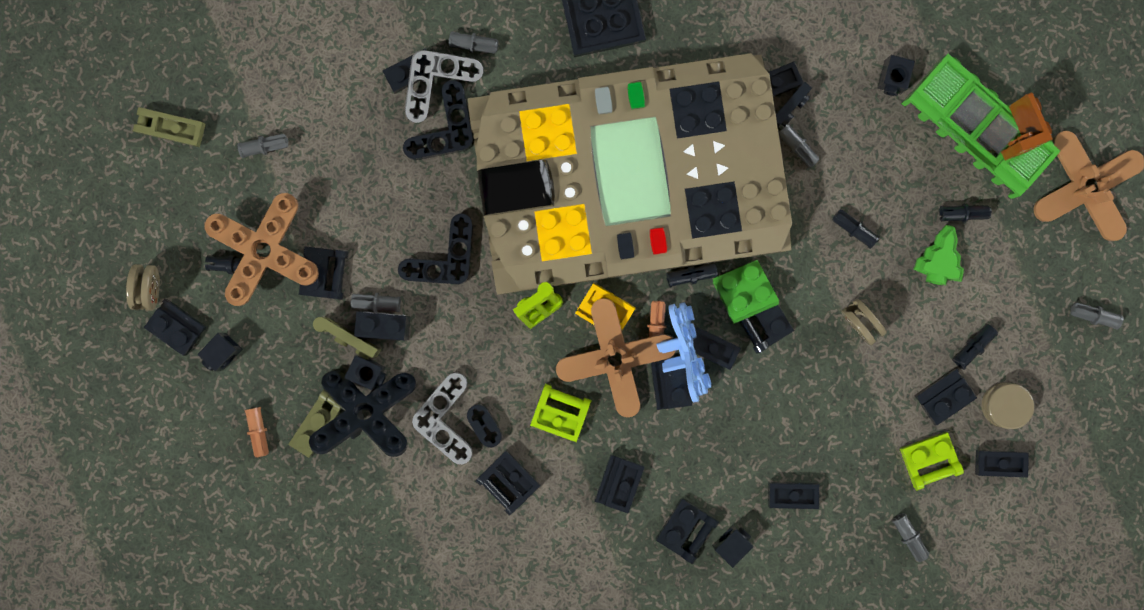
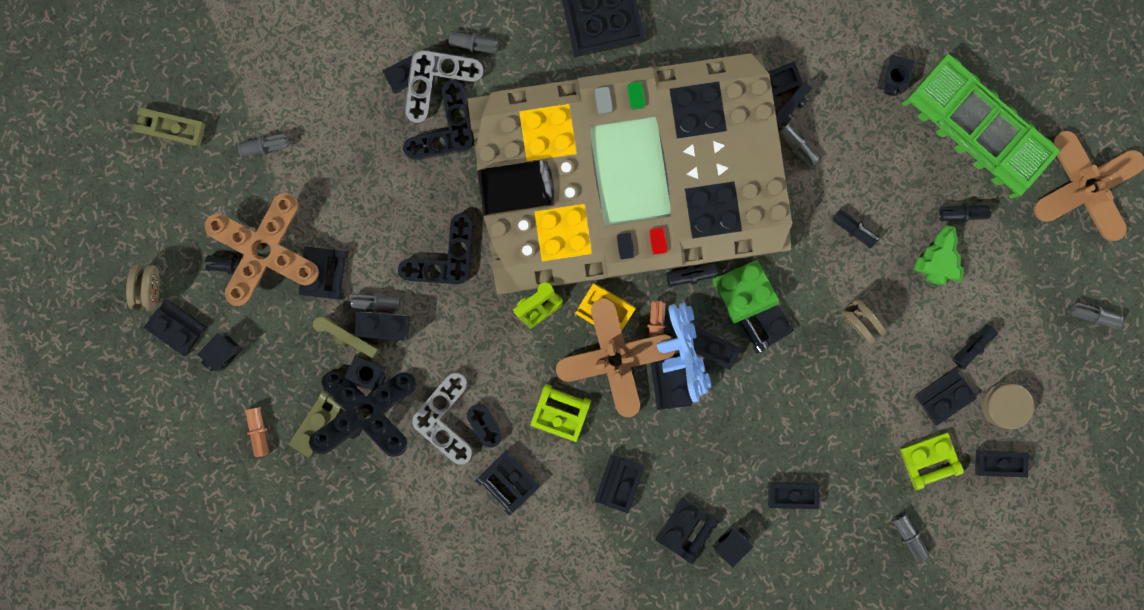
dark orange bracket [1001,92,1053,161] -> none

